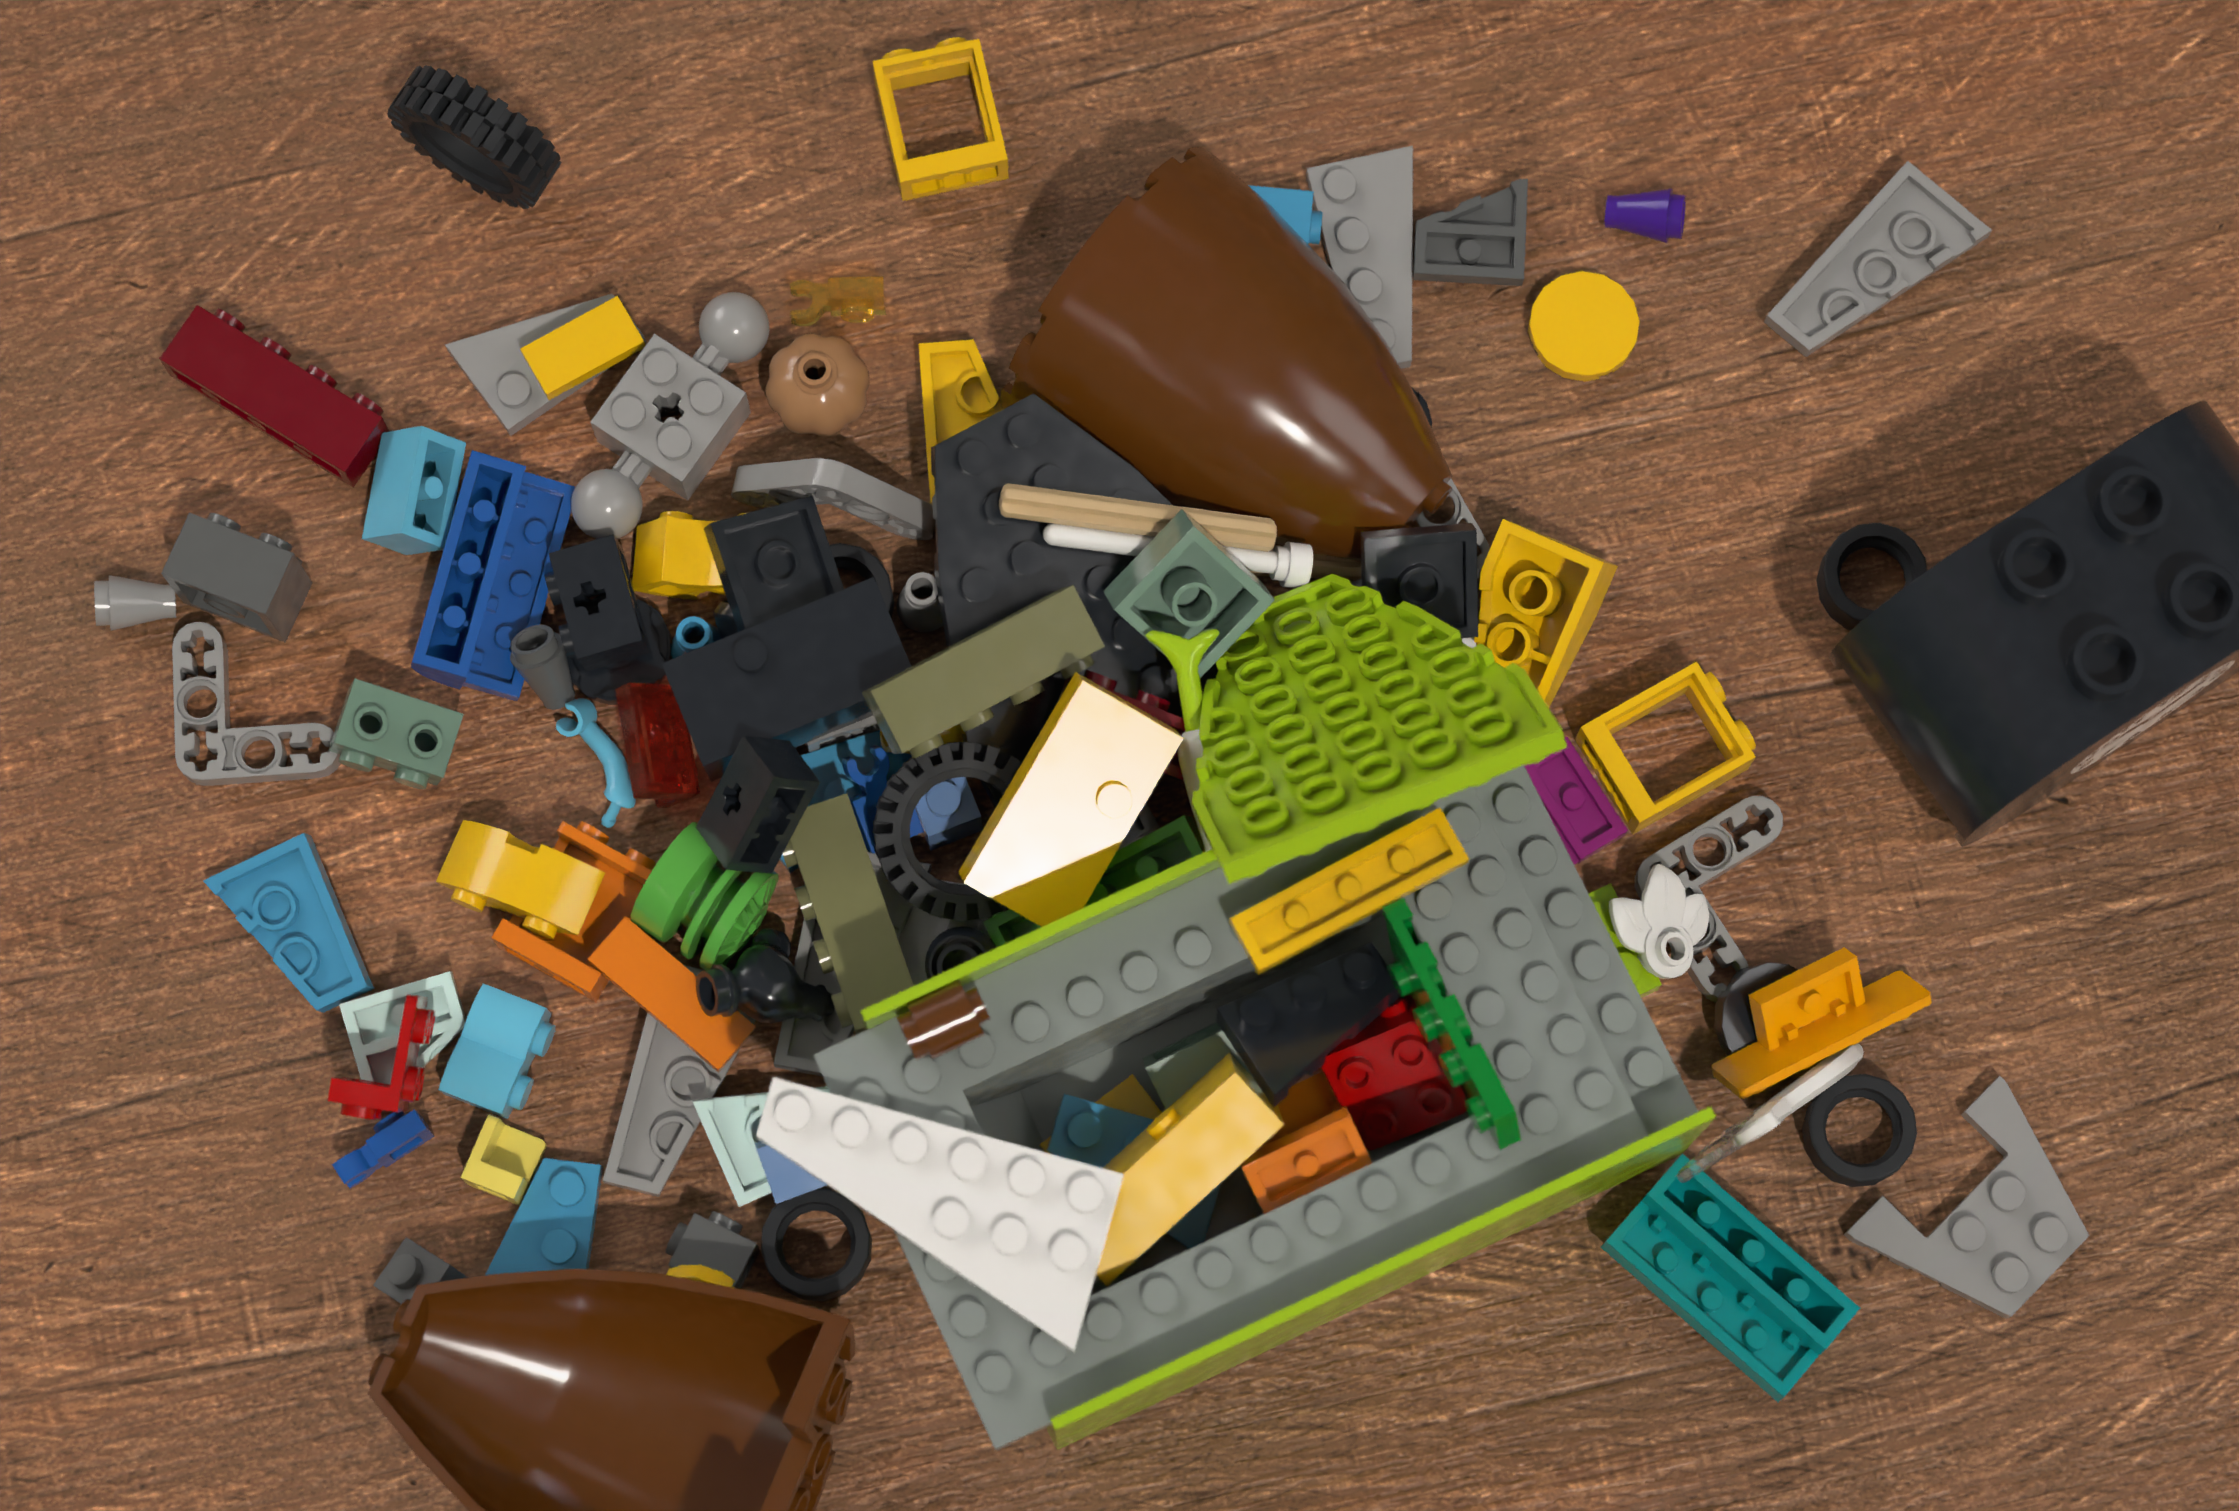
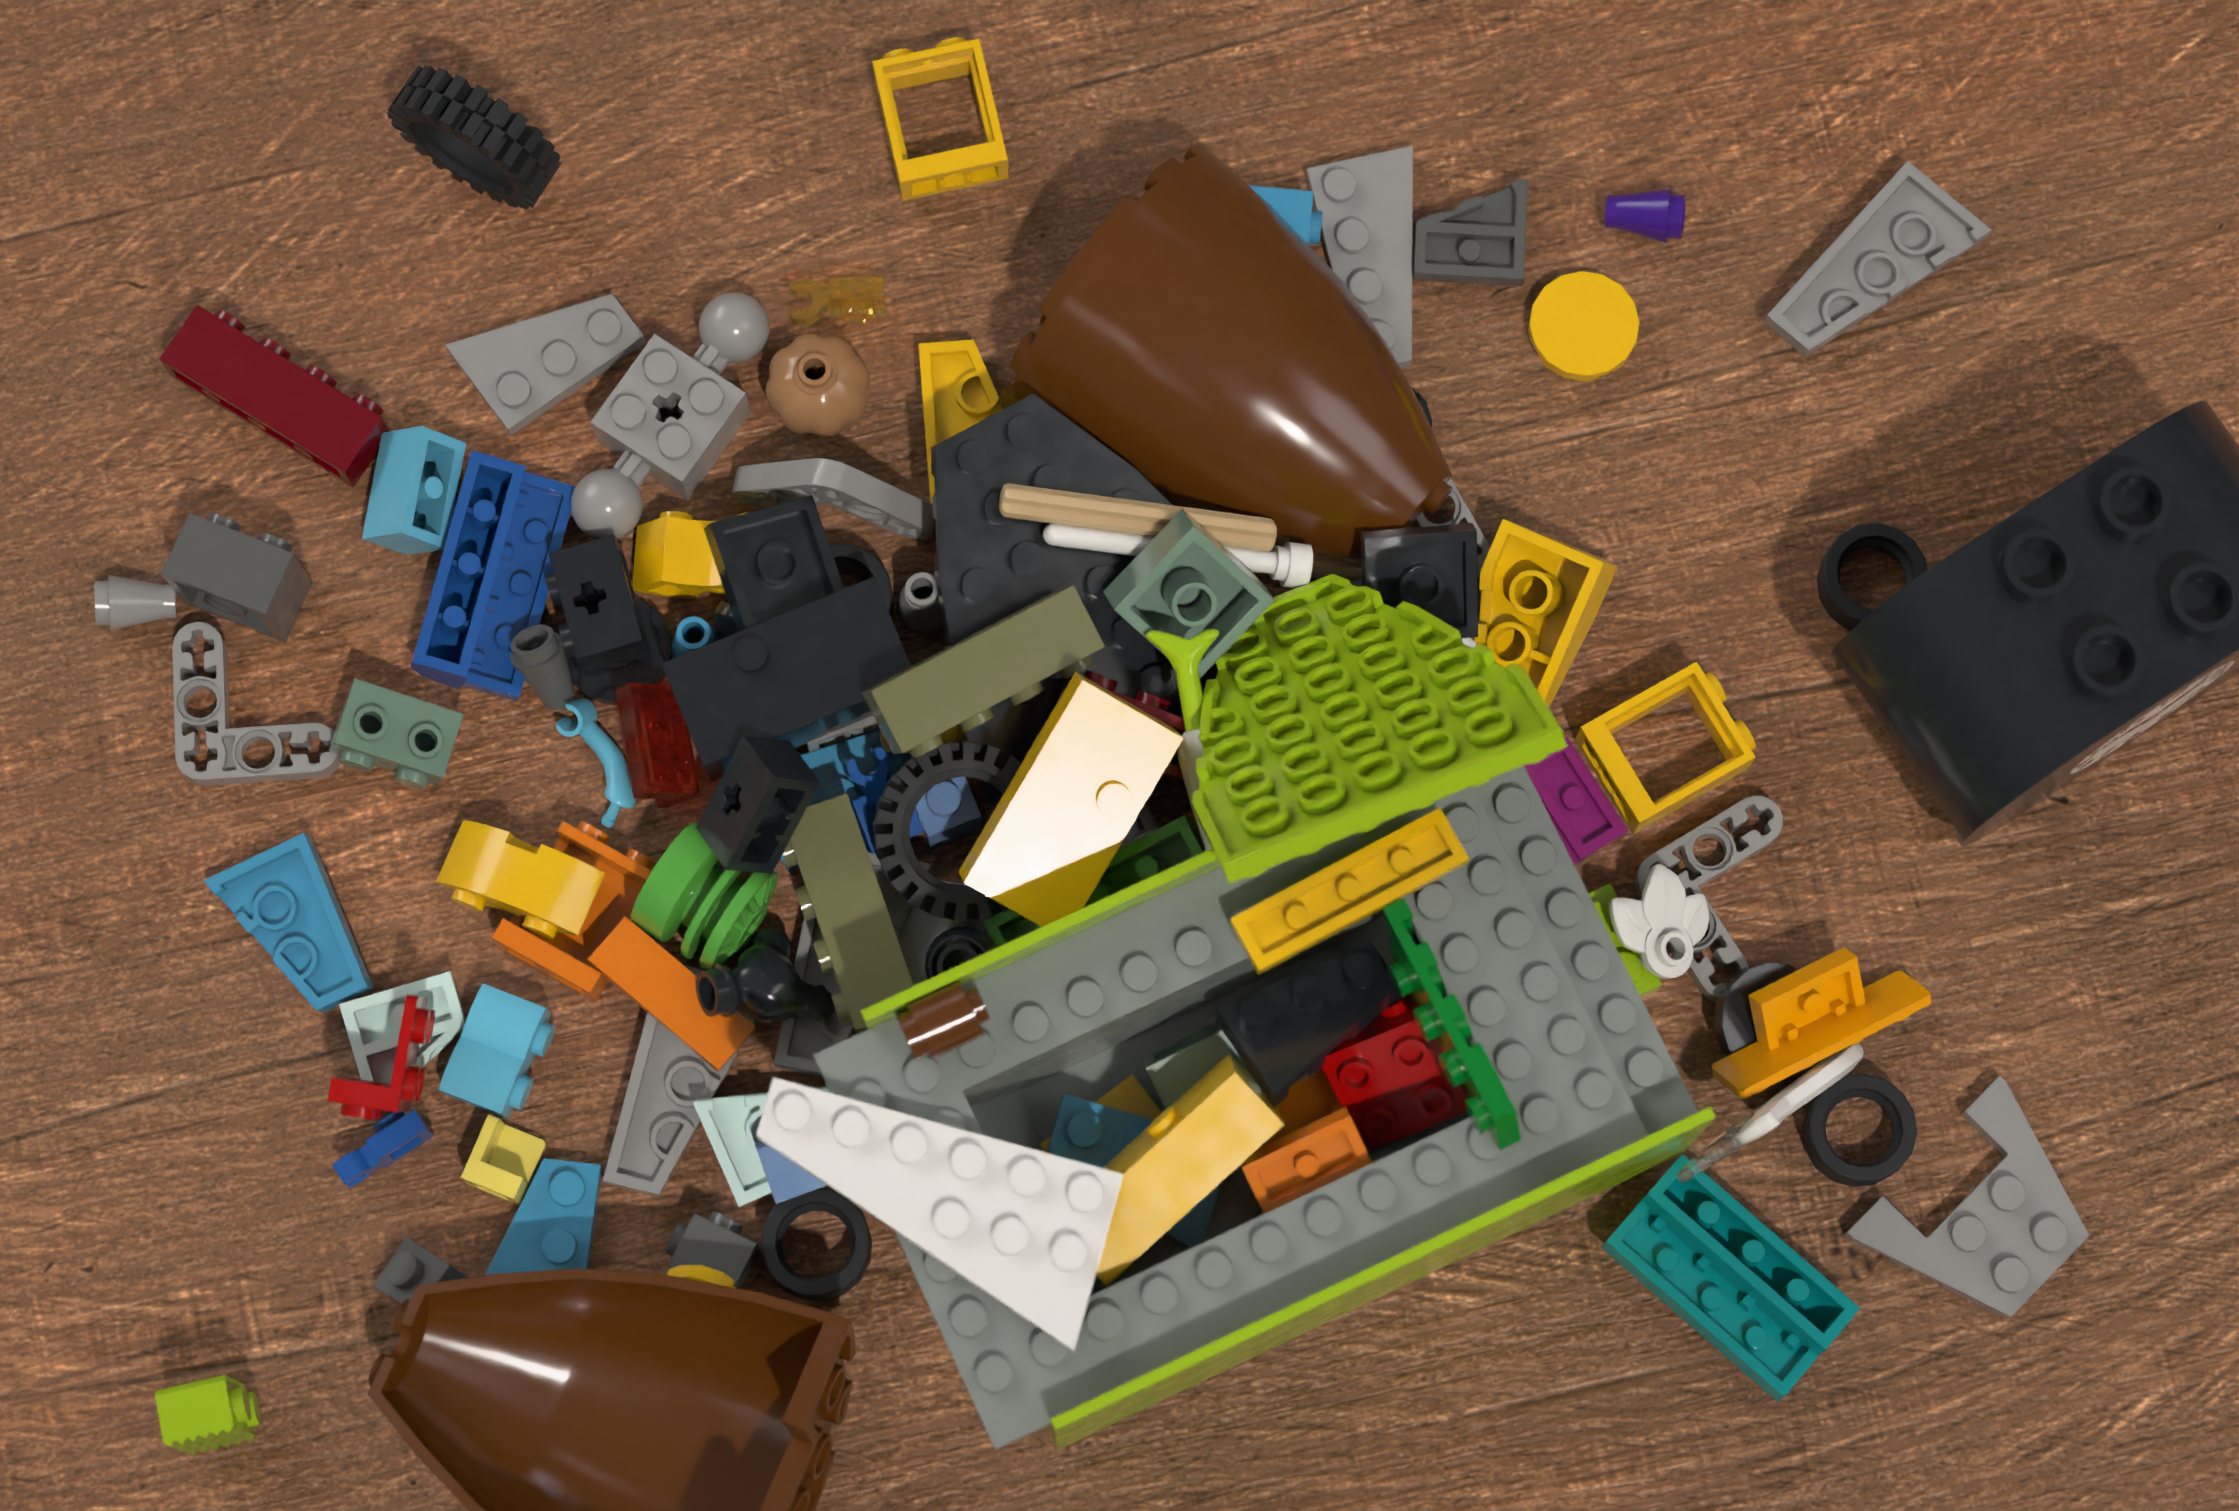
yellow tile [520,296,646,400] -> none
none -> lime brick [155,1375,262,1456]

